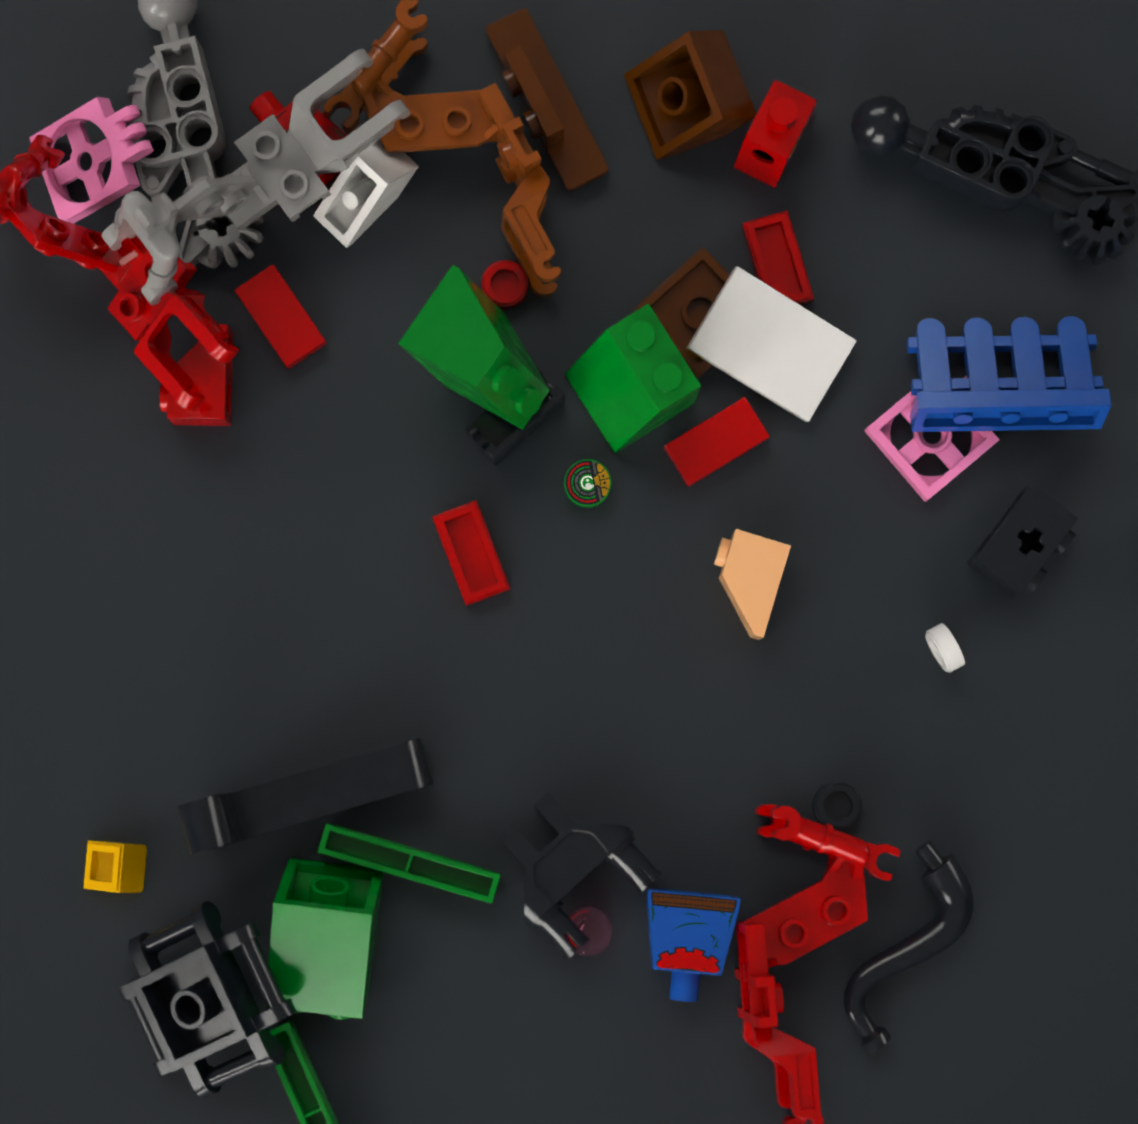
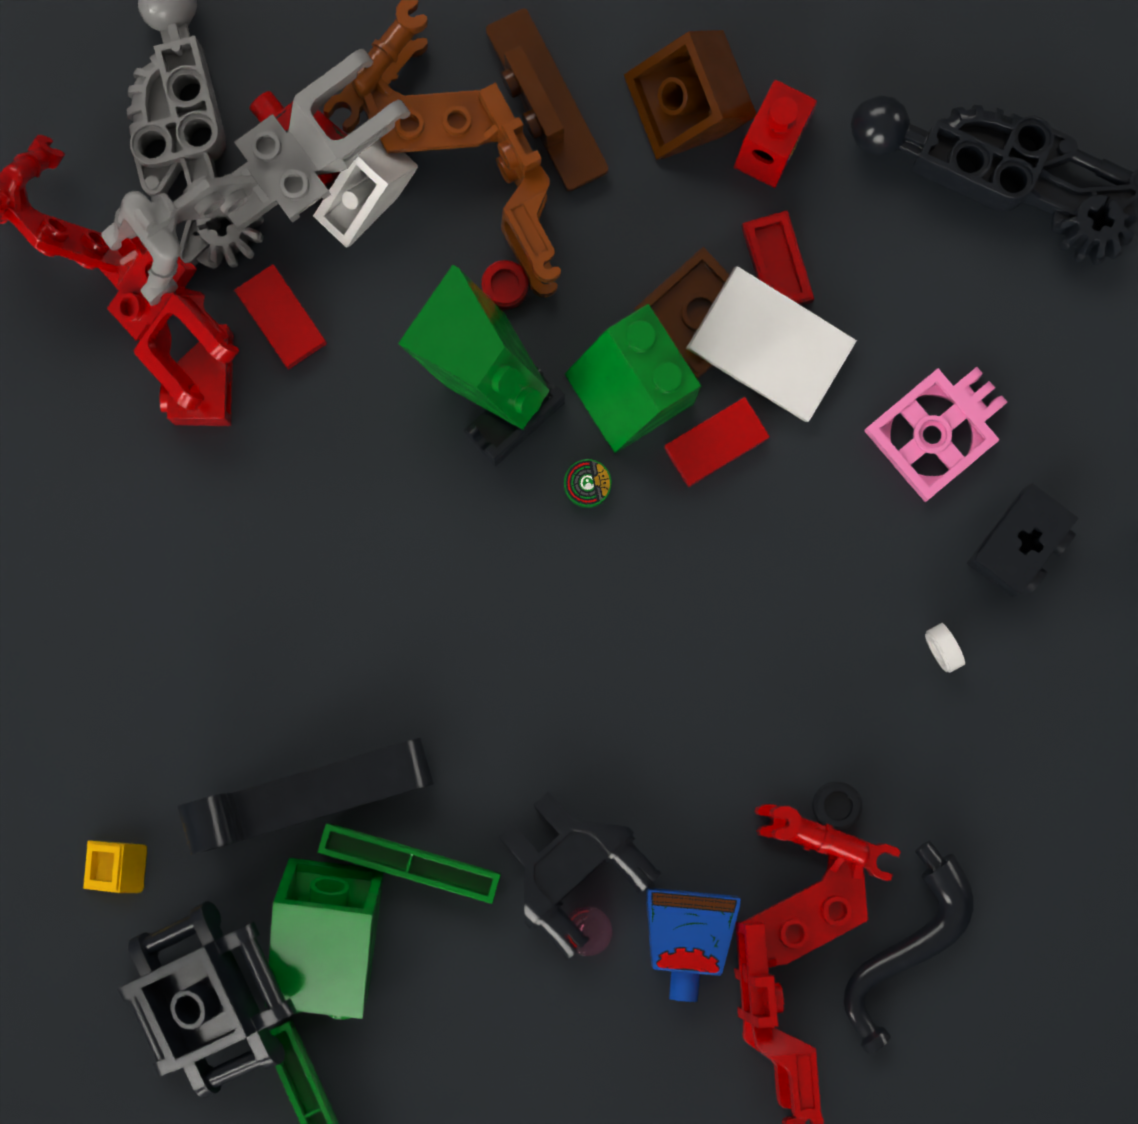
bright pink piece [29,97,154,224] -> none
red tile [432,500,511,606] -> none
light nougat slope [714,529,791,640] -> none
blue fence [906,316,1112,432] -> none

